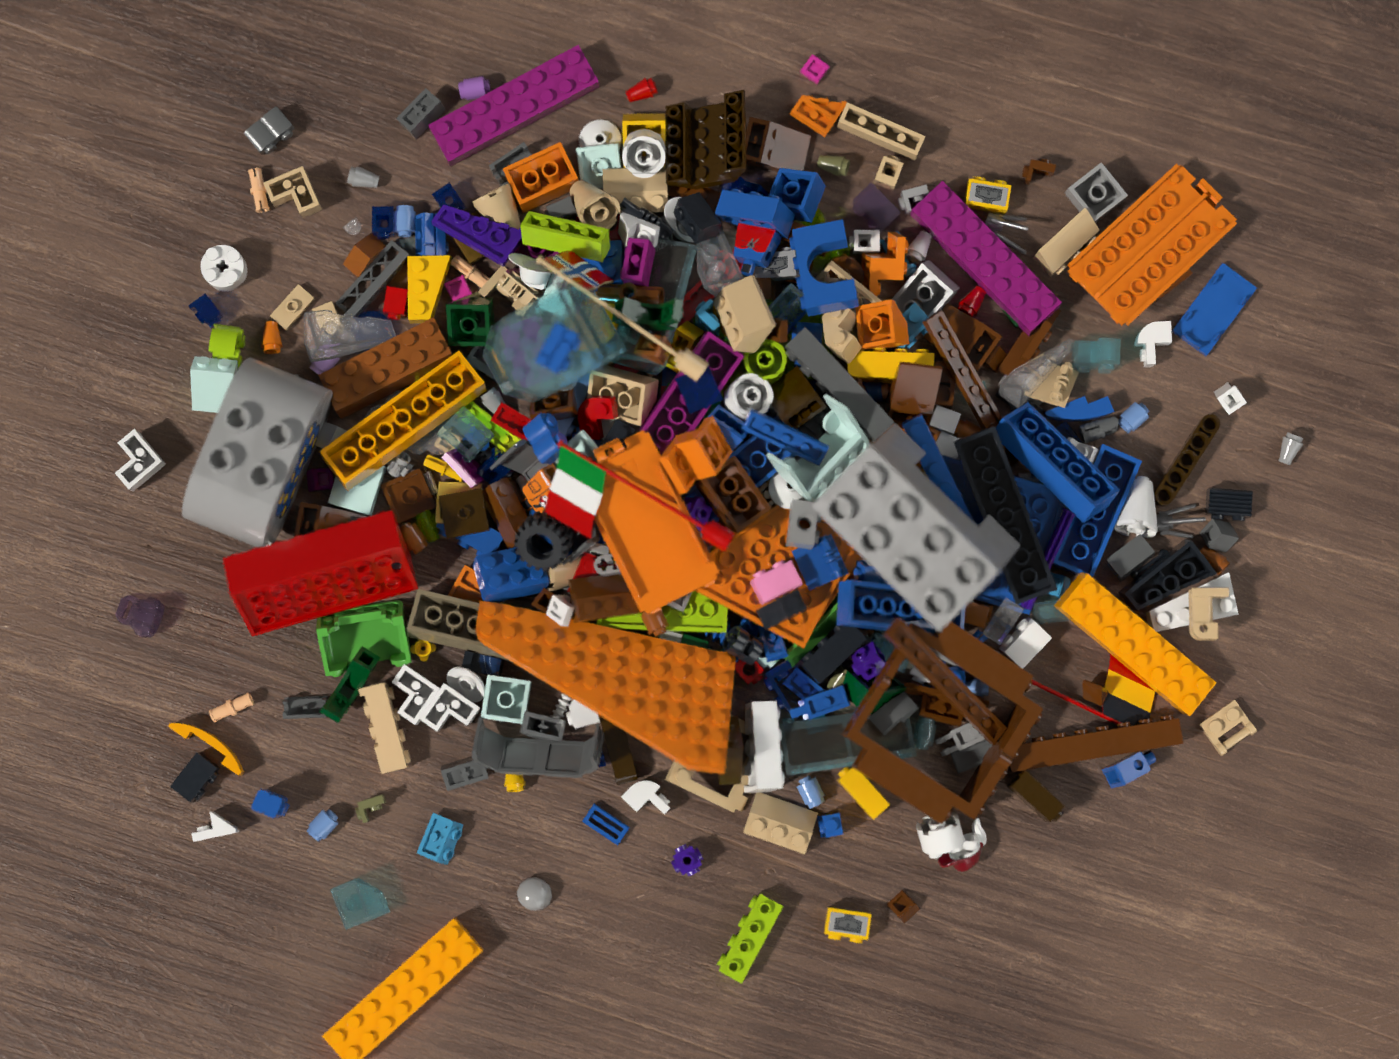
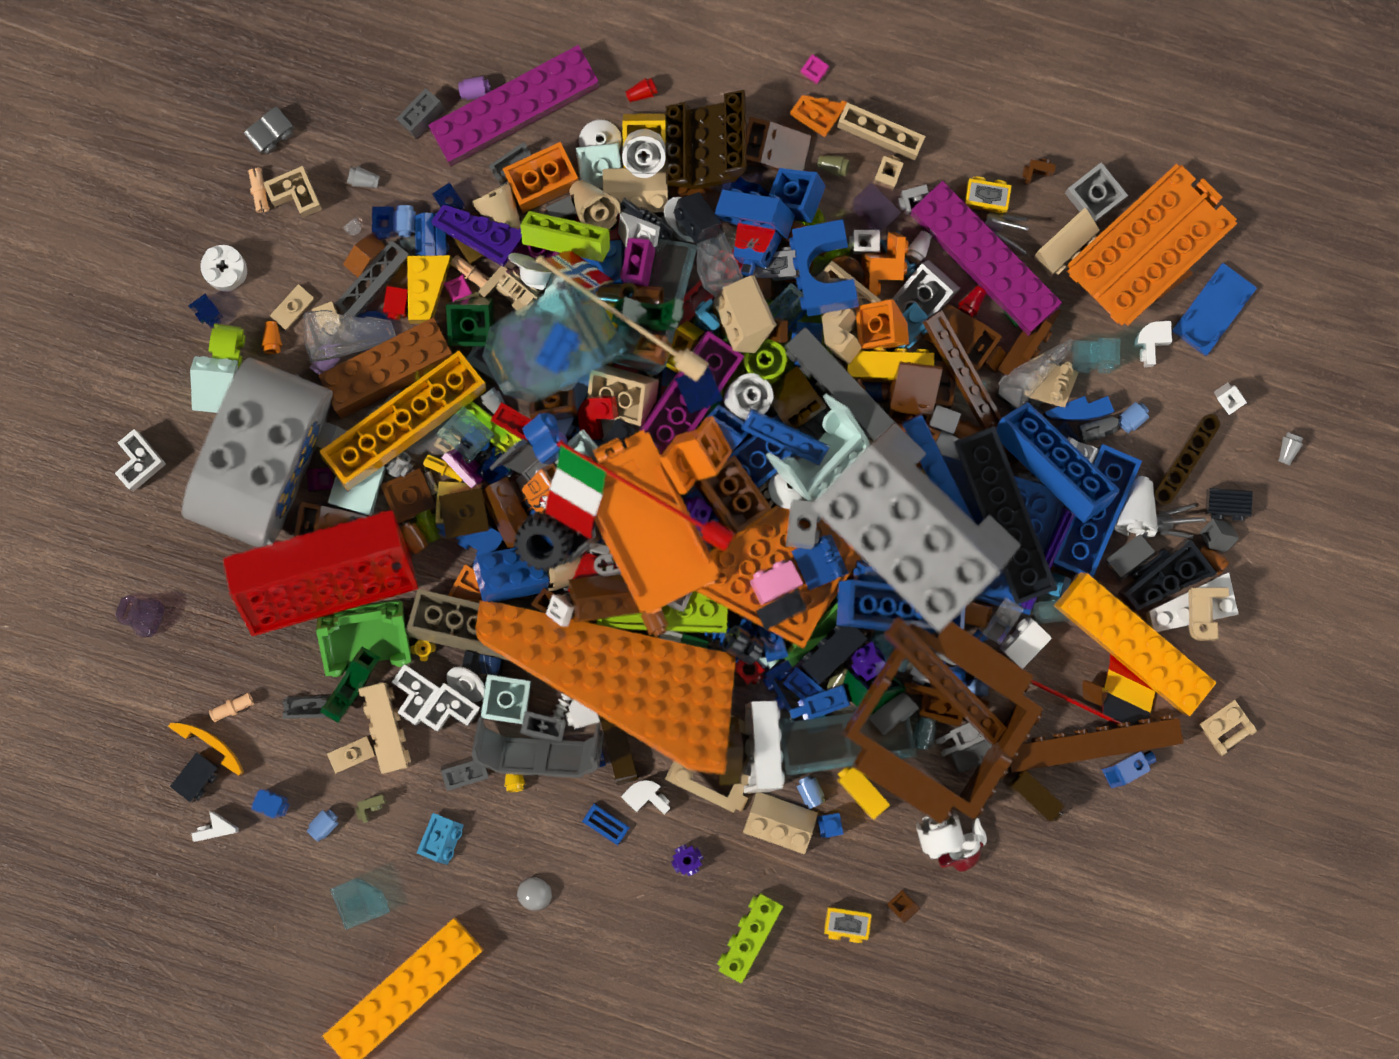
none -> tan plate [327,736,376,774]

